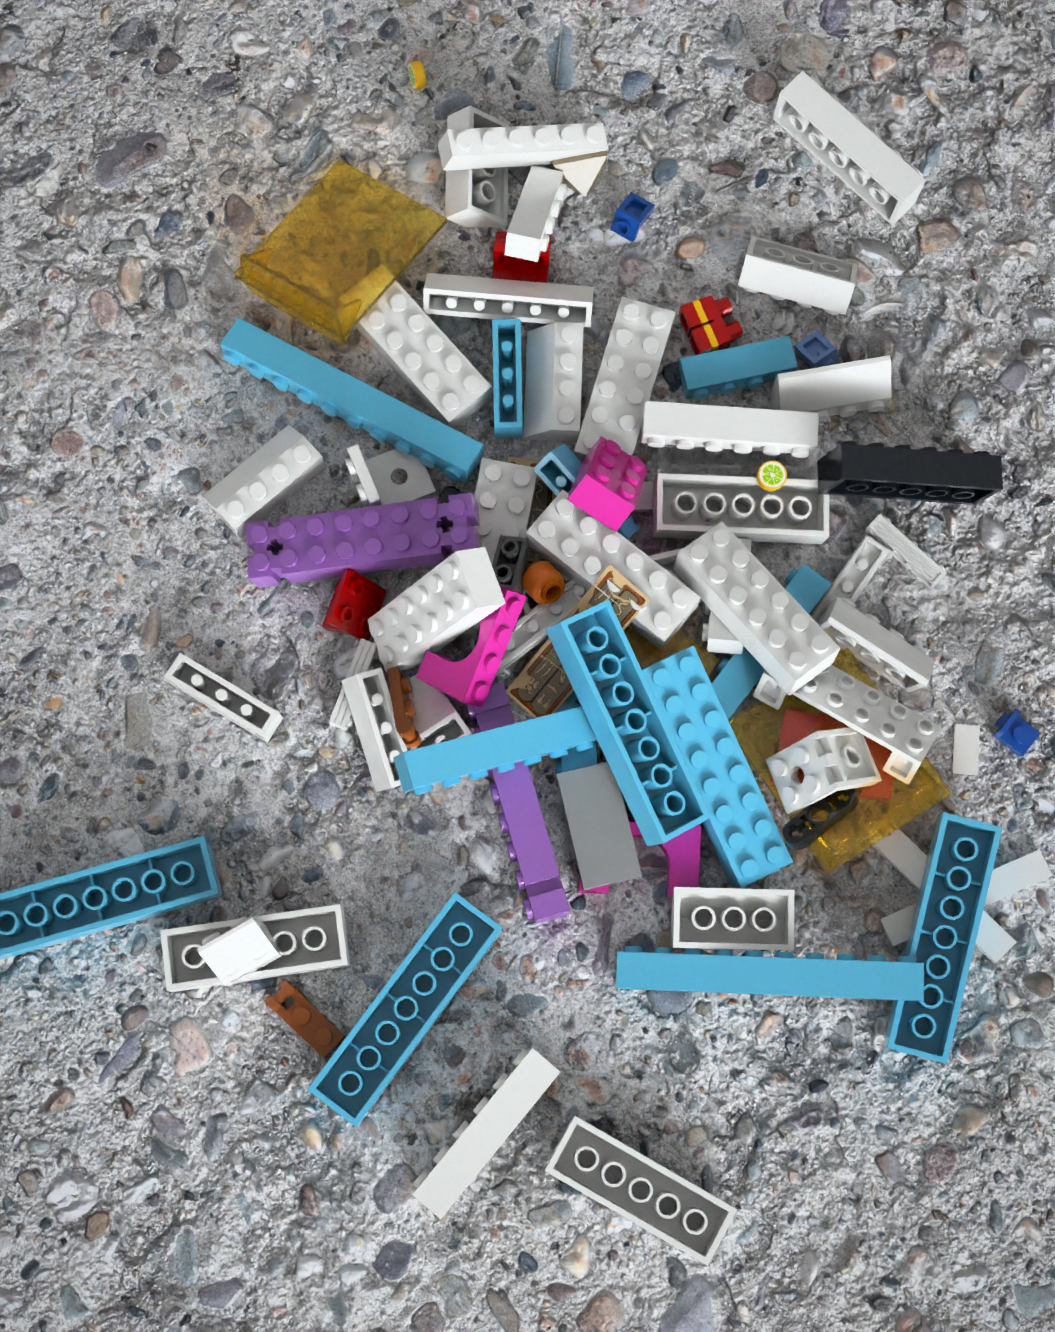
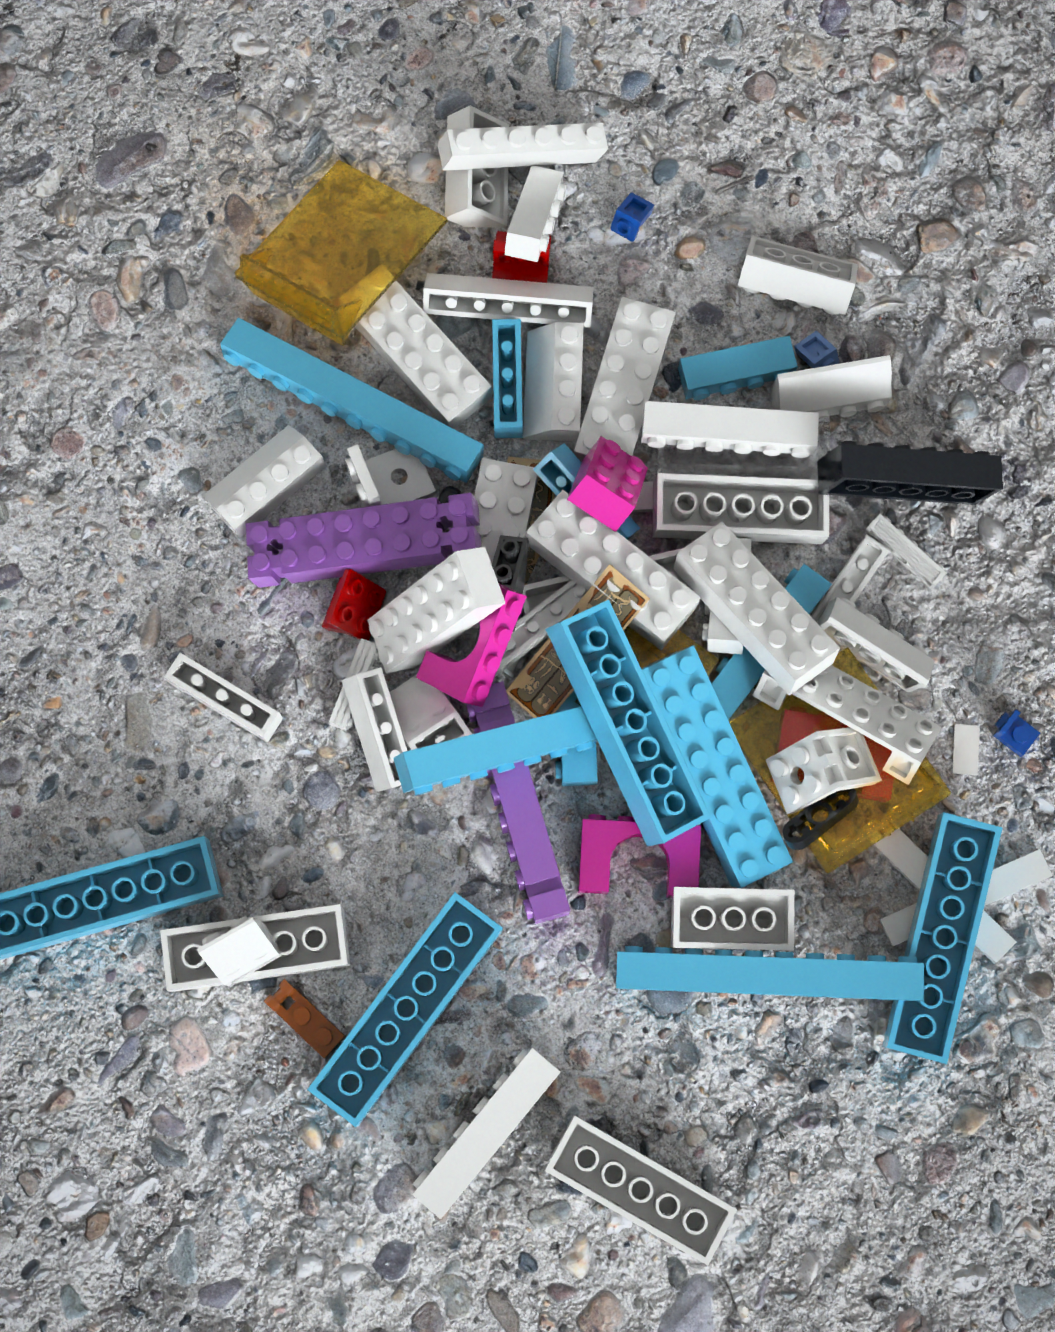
dark orange plate [387,666,422,749] -> none
yellow tile [408,60,426,90] -> none
orange head [522,561,565,604] -> none
slope [552,150,607,197] -> none
light grey tile [556,762,642,891] -> none
red hips [678,295,743,355] -> none
tile [756,461,787,491] -> none
white brick [773,71,926,226] -> none

